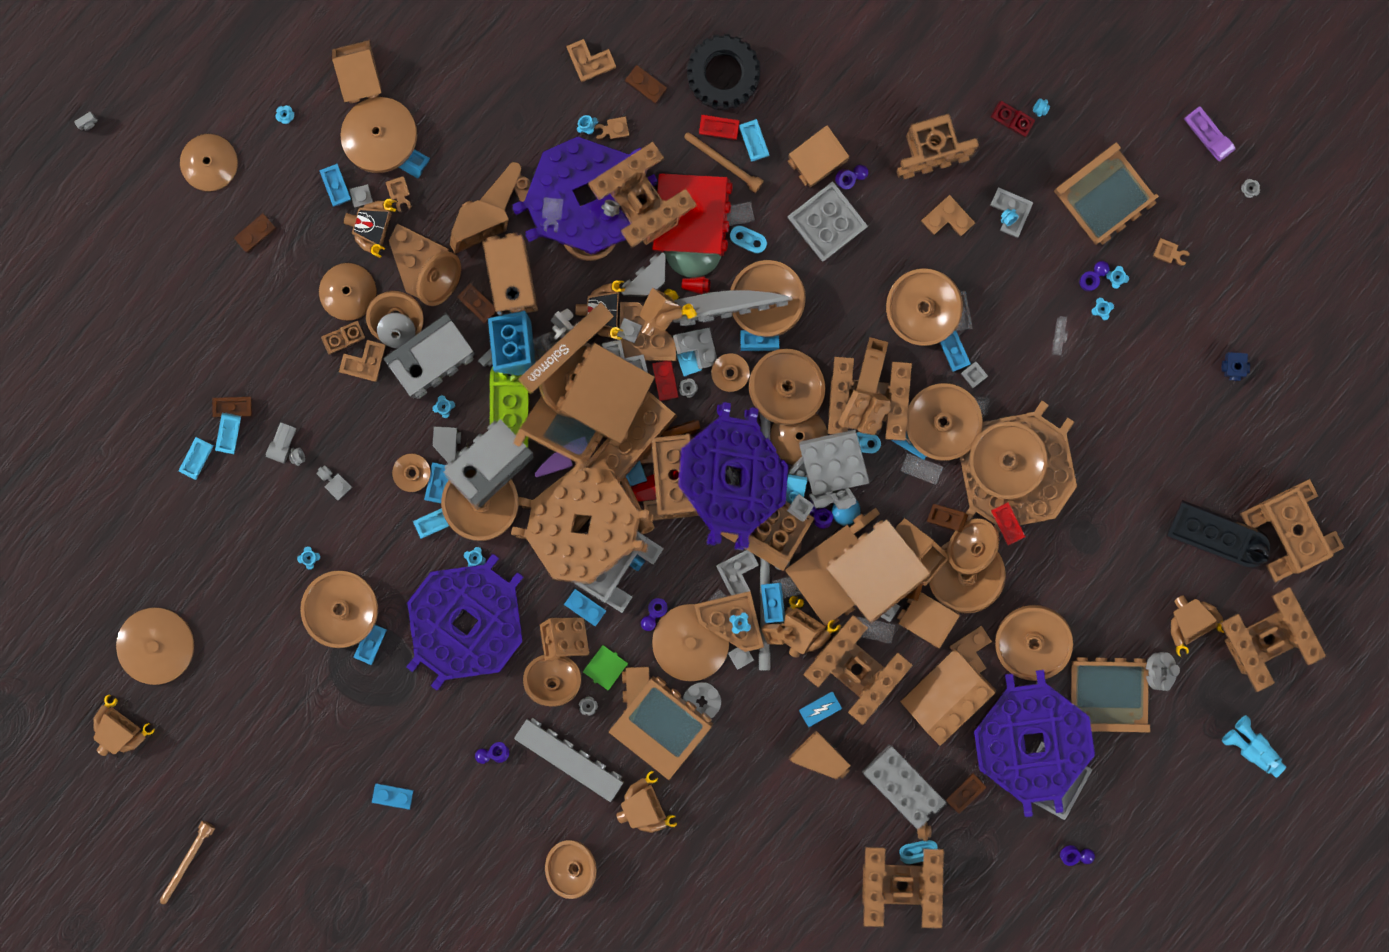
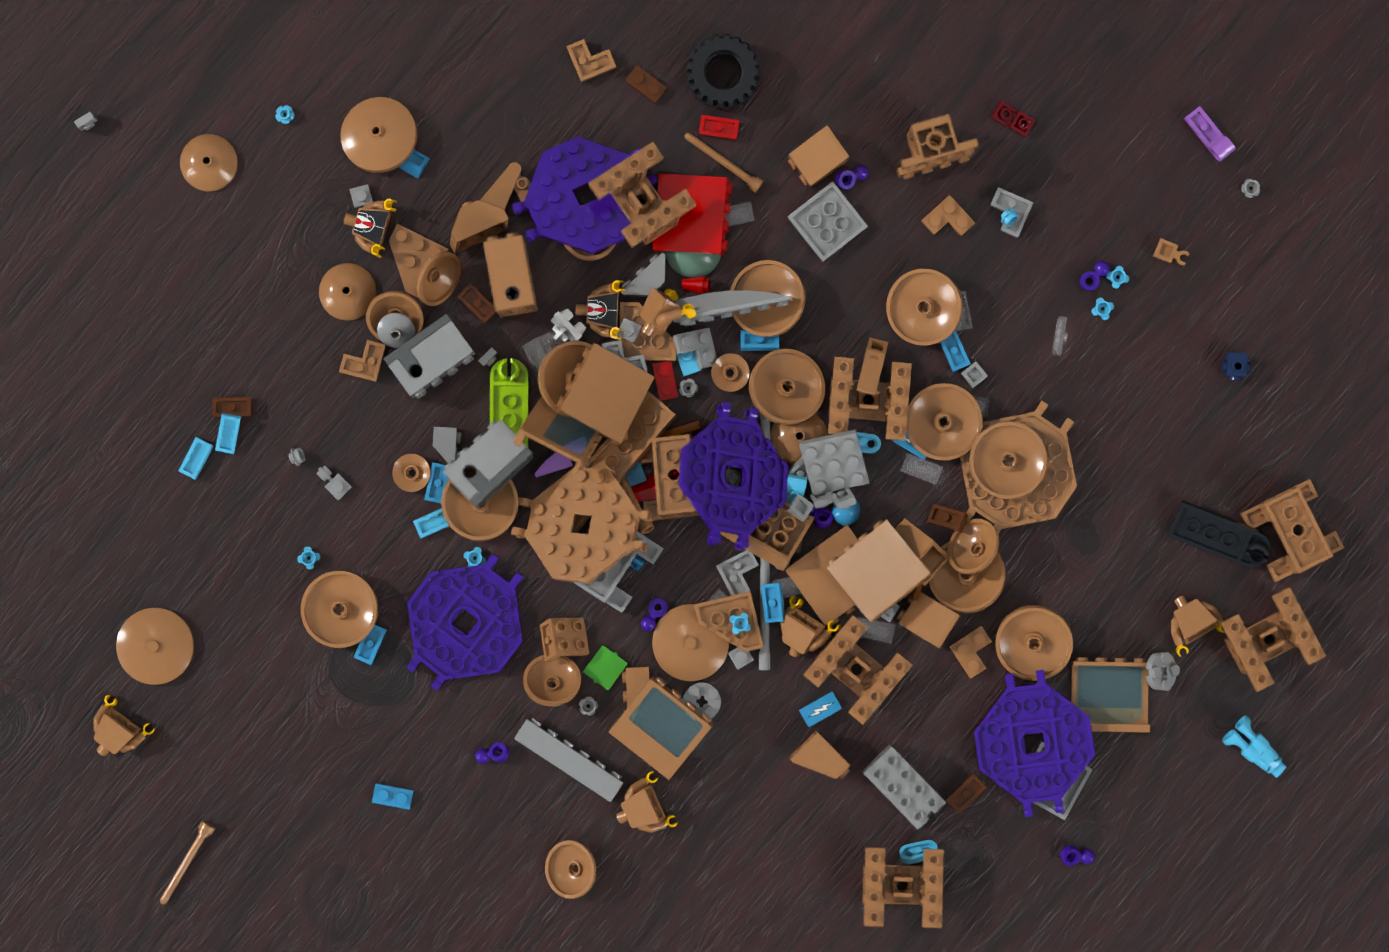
reddish brown plate [234,213,276,253] -> none
light grey piece [266,422,296,464] -> none
dark azure plate [319,164,351,207] -> none
medium nougat slope [321,321,365,355] -> none
medium nougat slope [332,40,382,103] -> none
medium nougat plate [385,176,411,212] -> none
medium azure plate [432,395,455,418] -> none
dark azure slope [488,311,536,375] -> none
medium nougat tile [518,303,614,393] -> none
clear plate [542,197,563,232] -> none
dark azure plate [564,589,606,627] -> none
medium azure plate [577,115,598,135] -> none
medium nougat plate [595,116,629,140] -> none
light grey plate [601,200,620,216] -> none
medium azure plate [730,226,767,254] -> none
medium azure plate [739,119,769,162] -> none
medium nougat plate [761,624,796,644] -> none
medium nougat plate [838,389,891,435] -> none
medium nougat plate [849,508,880,534] -> none
medium nougat slope [900,648,996,746] -> none
medium nougat plate [917,822,932,841] -> none
red plate [991,503,1025,546] -> none
medium azure plate [1033,98,1050,117] -> none
clear light blue panel [1054,142,1159,245] -> none

